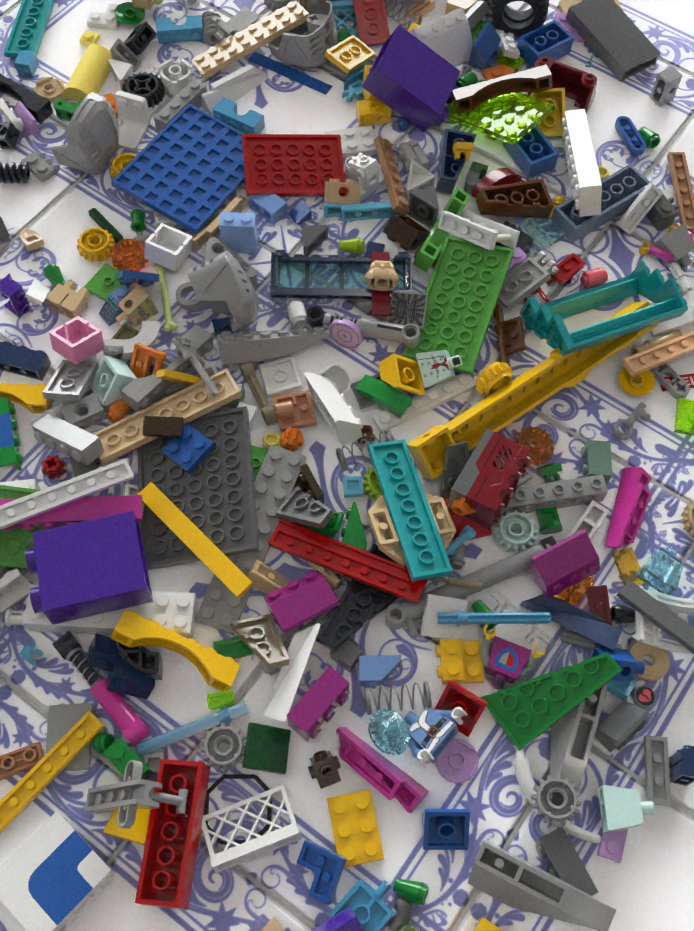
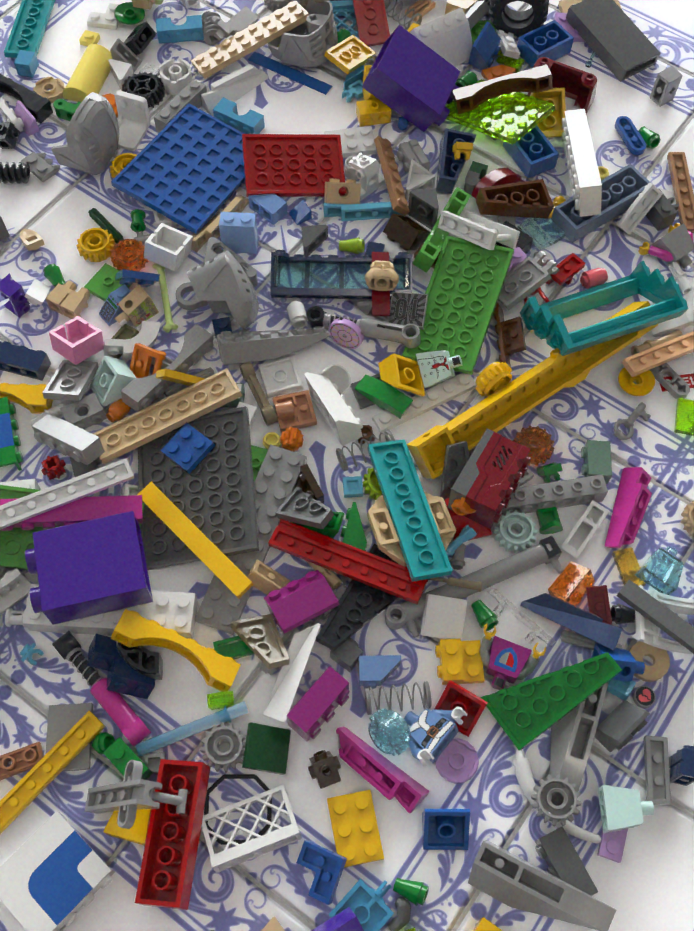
dark brown tile [142,416,184,438] -> none
light grey piece [172,336,218,397] -> none
dark azure axle [438,610,551,627] -> none
magenta slope [531,529,600,598] -> none

